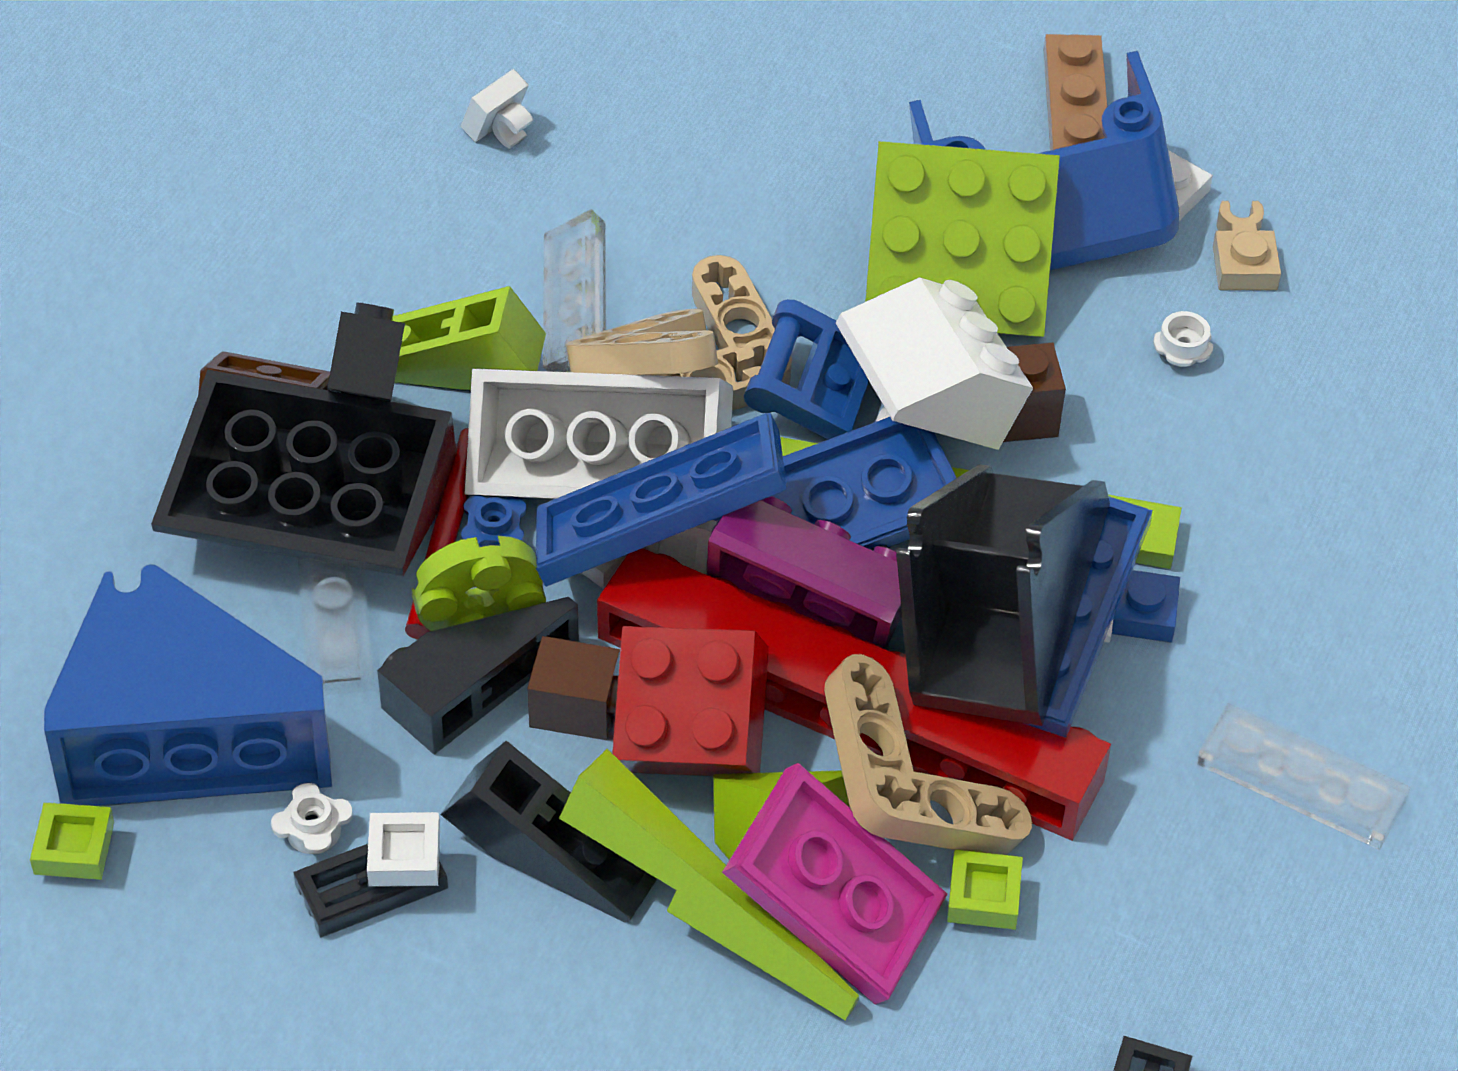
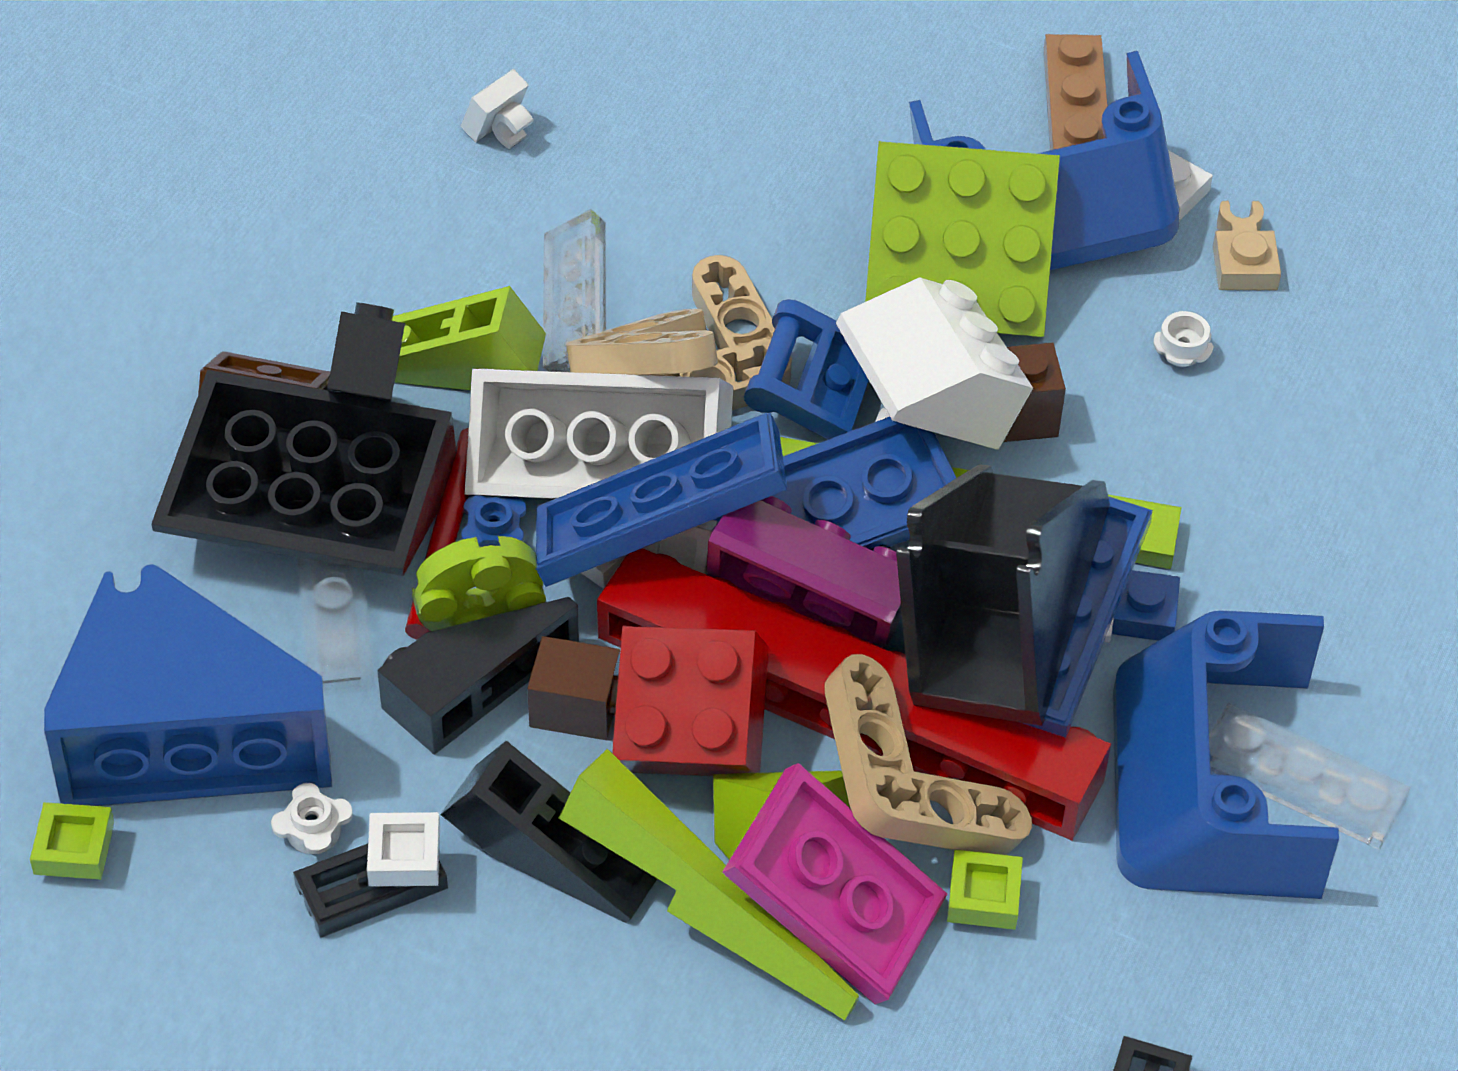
none -> blue windscreen [1113,610,1339,899]

